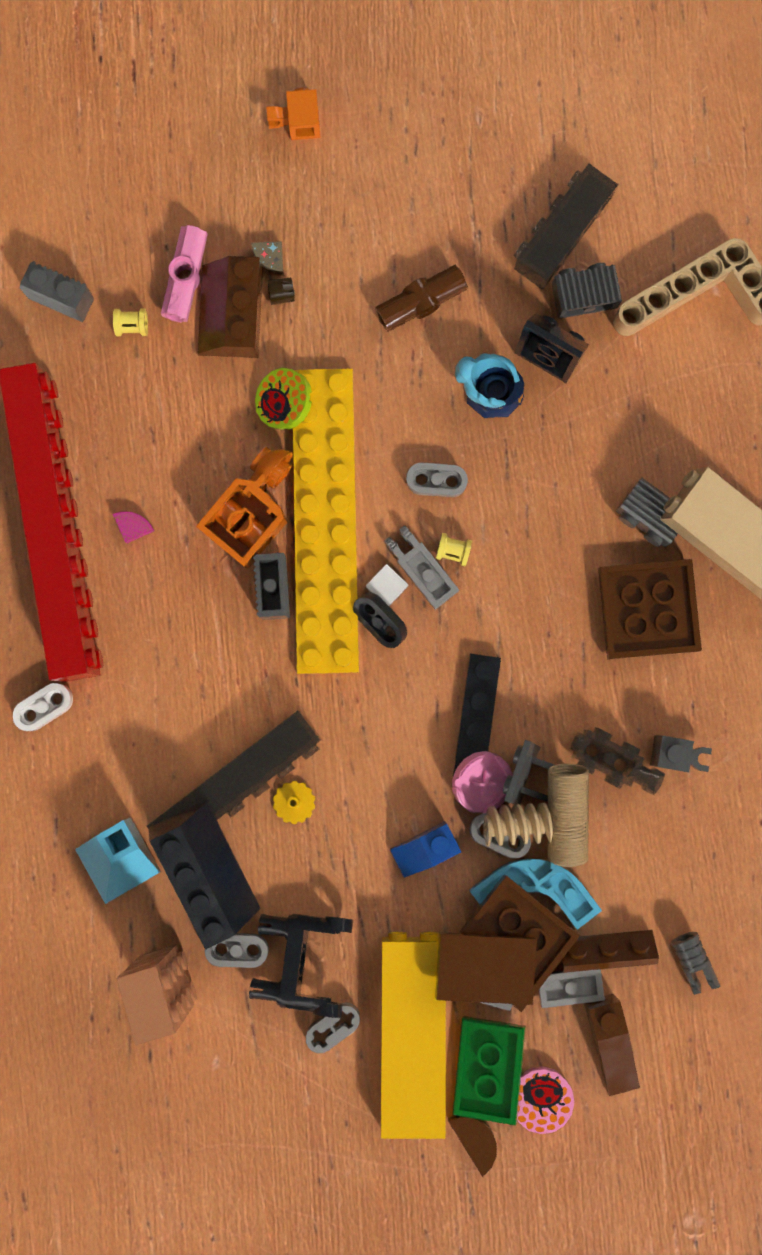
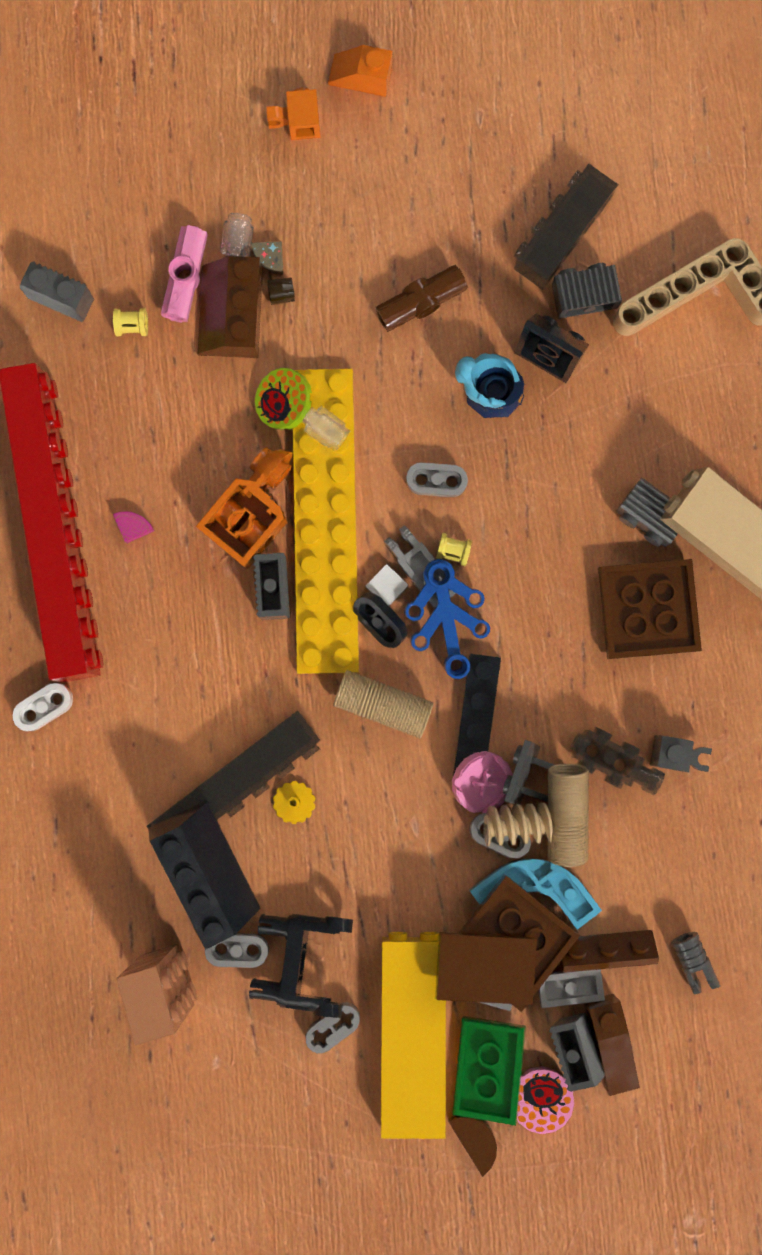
medium azure slope [75,817,161,904] -> none
blue slope [390,821,461,878] -> none
none -> clear brick [220,213,254,257]
none -> clear brick [302,406,350,450]
none -> orange slope [328,45,393,97]
none -> tan piece [333,670,434,739]
none -> blue plant [404,559,490,679]
none -> dark grey brick [549,1013,605,1092]

